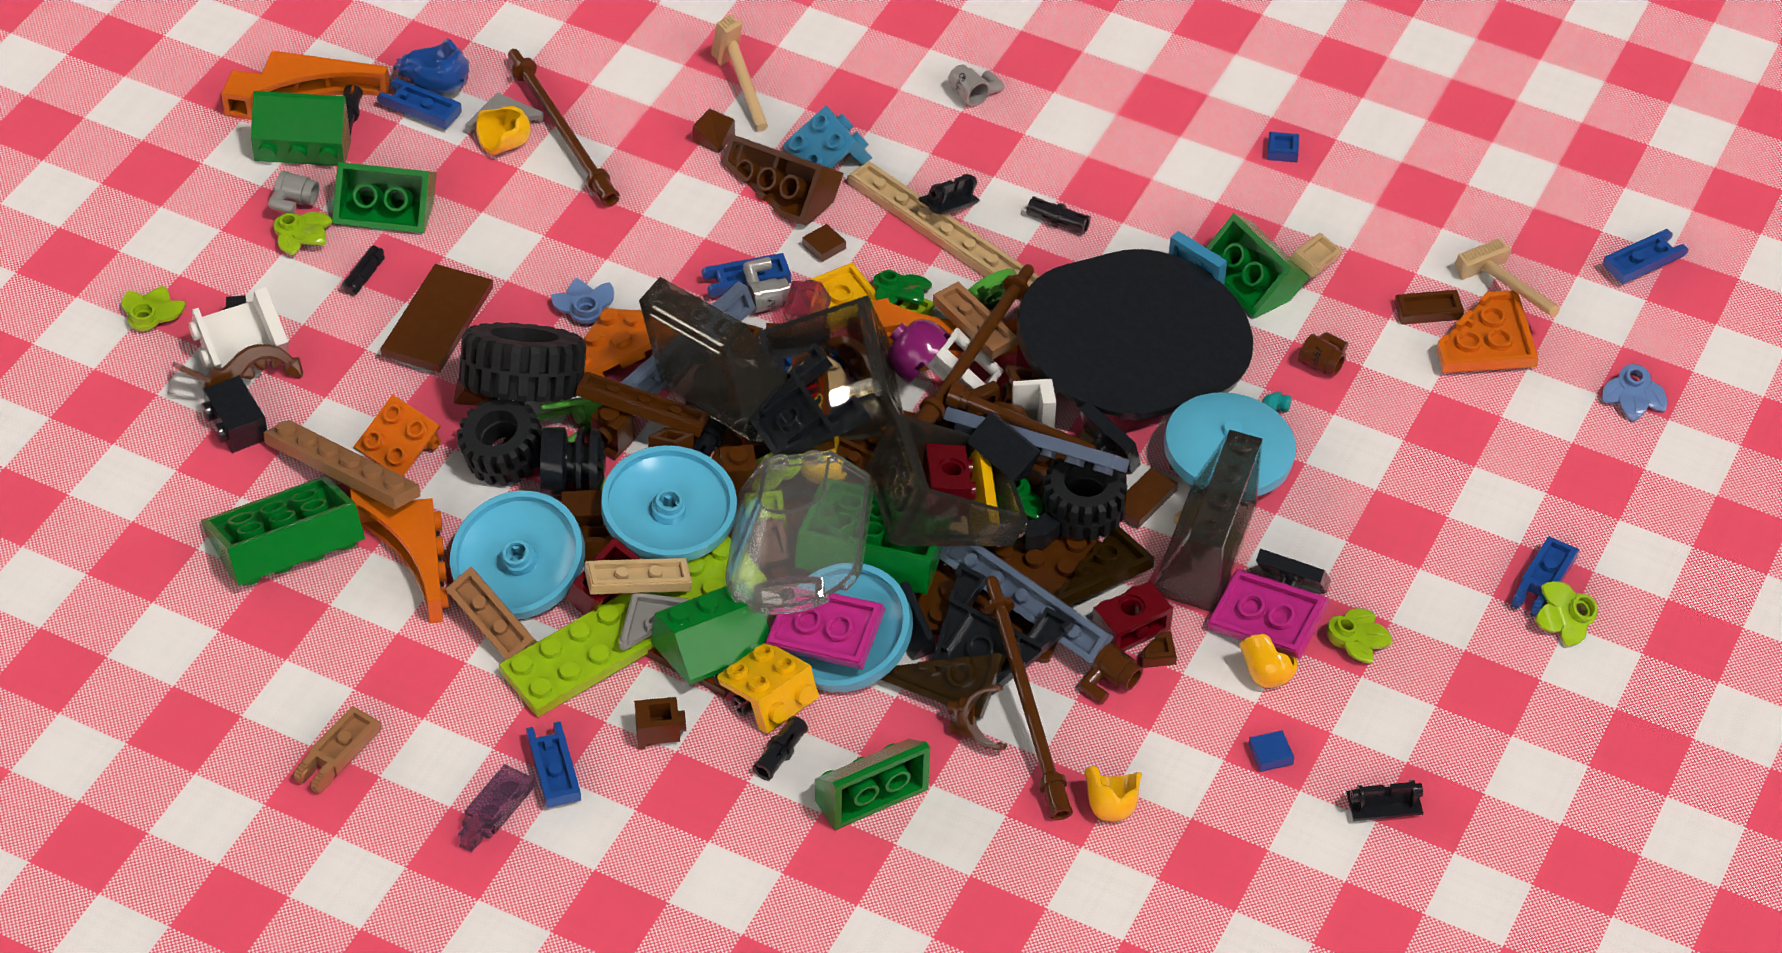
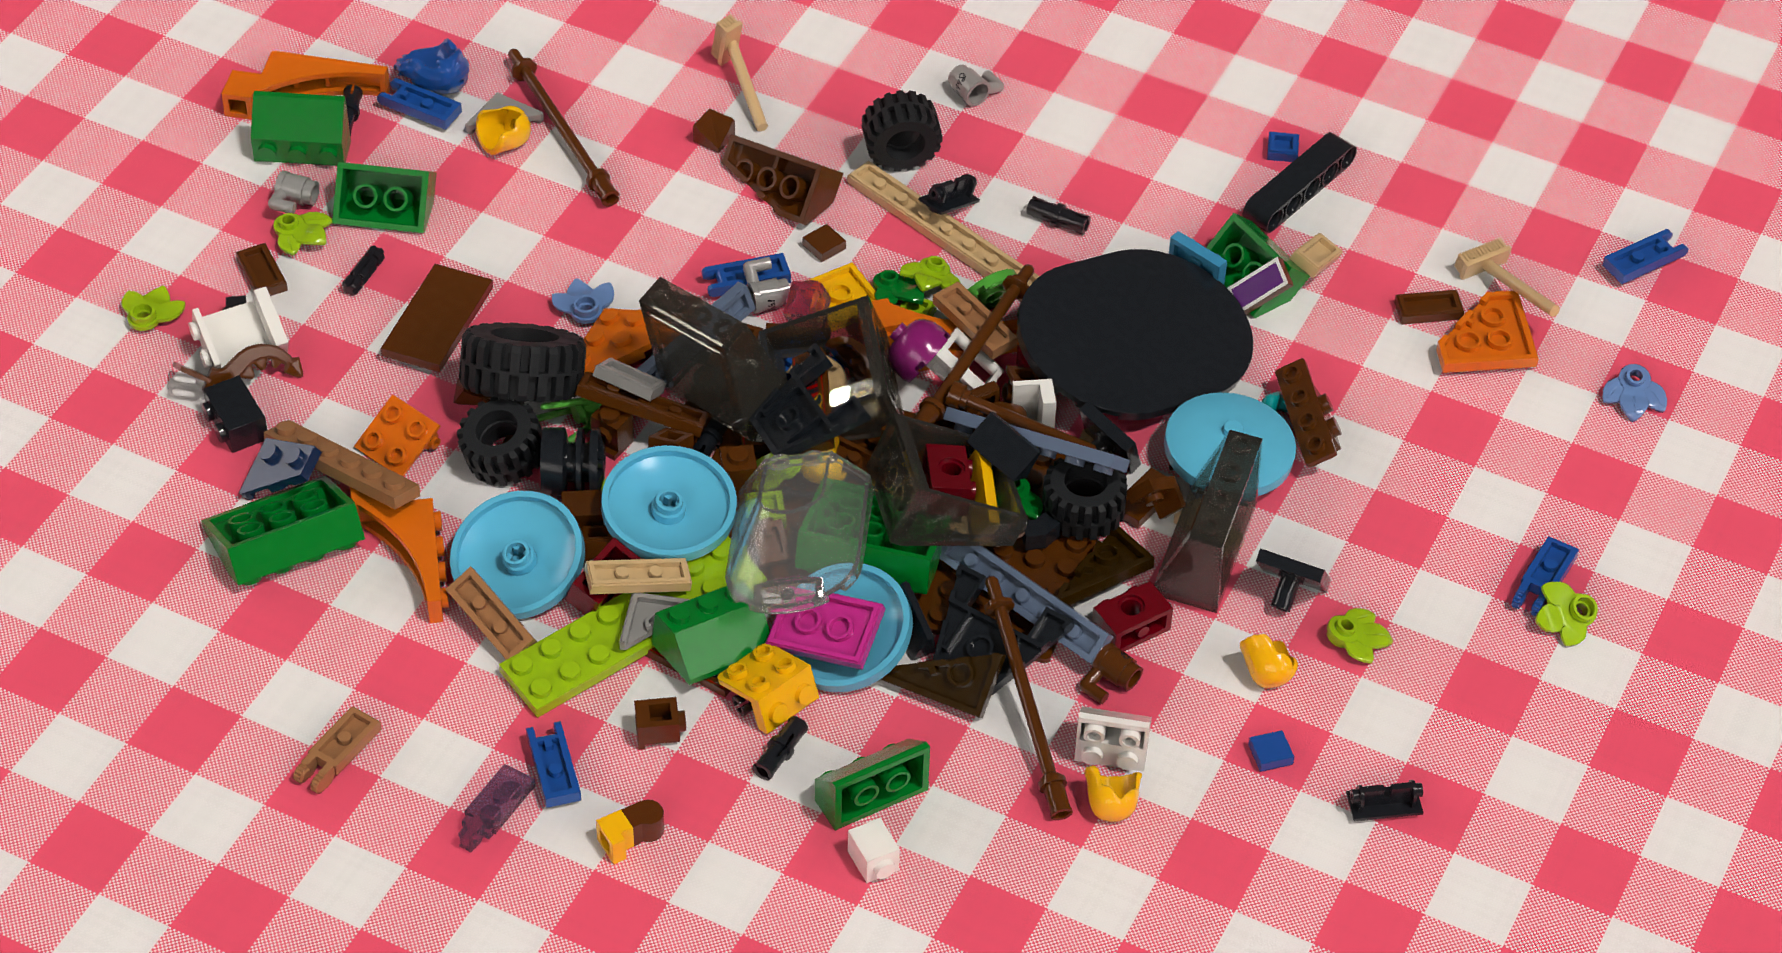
dark azure bracket [783,105,872,169] -> none
reddish brown helmet [948,684,1007,750] -> none
reddish brown tile [1142,631,1177,668] -> none
dark pink tile [1207,569,1330,659] -> none
reddish brown piece [1298,332,1349,376] -> none
none -> reddish brown tile [236,243,288,296]
none -> wing [239,438,322,500]
none -> light grey tile [593,358,666,401]
none -> leg [596,800,665,864]
none -> white brick [848,818,900,883]
none -> black tyre [861,90,943,172]
none -> lime plate [899,256,961,292]
none -> white slope [1074,707,1152,771]
none -> reddish brown bracket [1127,476,1186,519]
none -> tile [1227,257,1294,315]
none -> black beam [1242,132,1357,233]
none -> reddish brown bracket [1275,358,1342,468]

